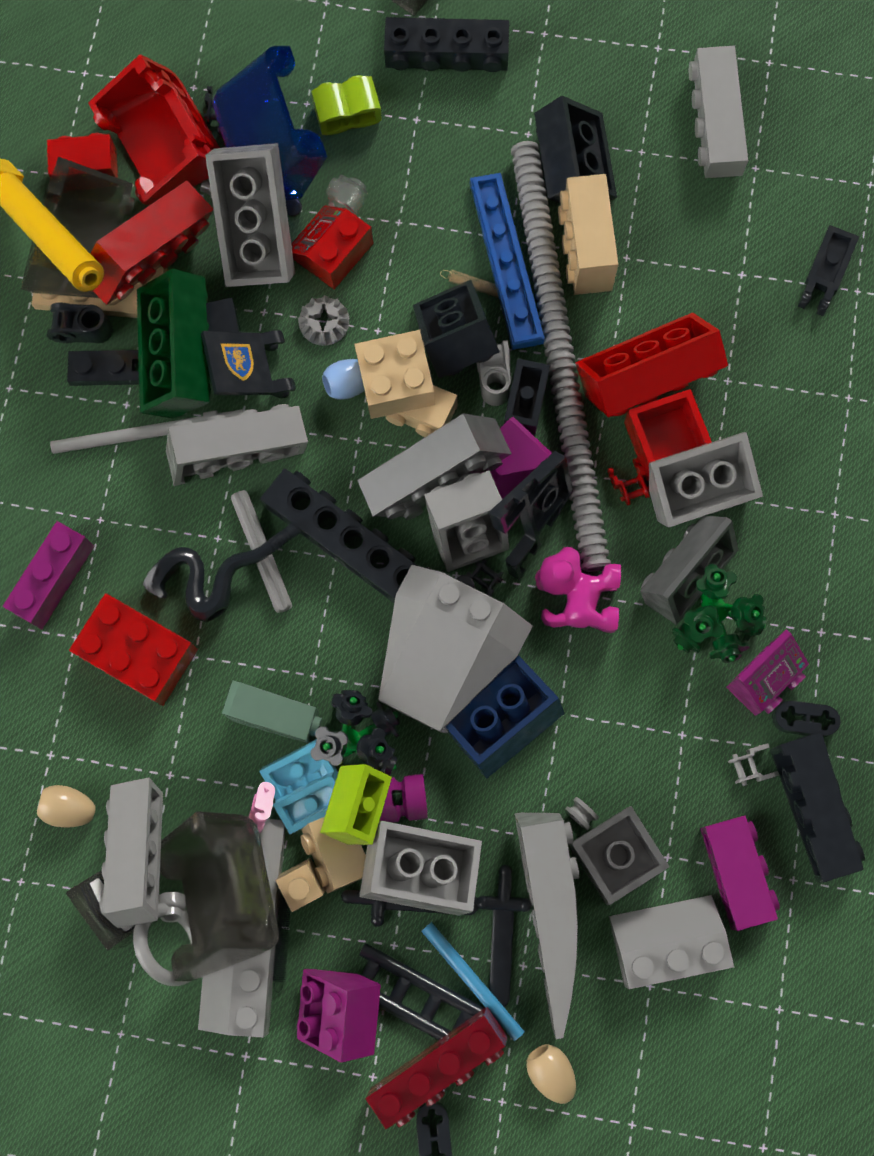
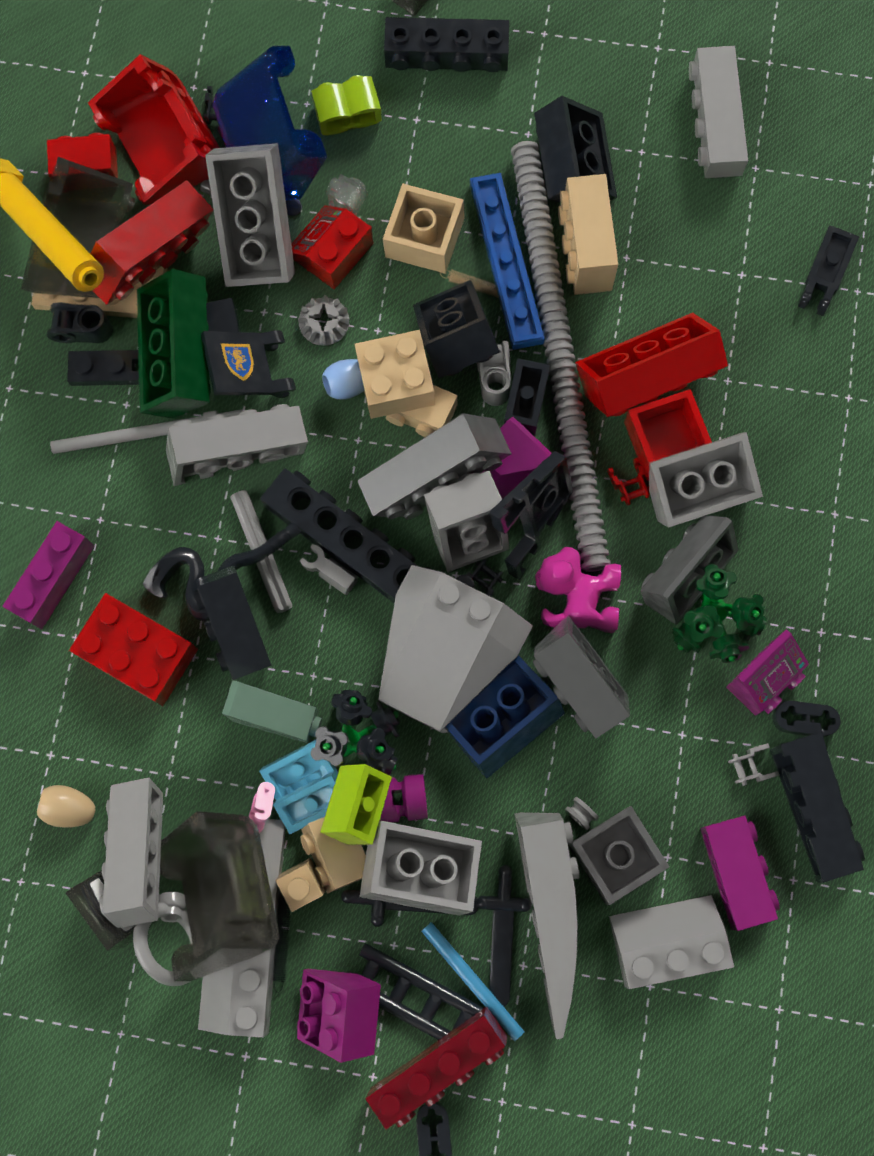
tan animal [526,1044,576,1104] -> none
none -> black brick [192,565,272,680]
none -> light grey bar [300,544,359,595]
none -> tan brick [383,184,465,274]
none -> dark grey slope [533,616,630,739]

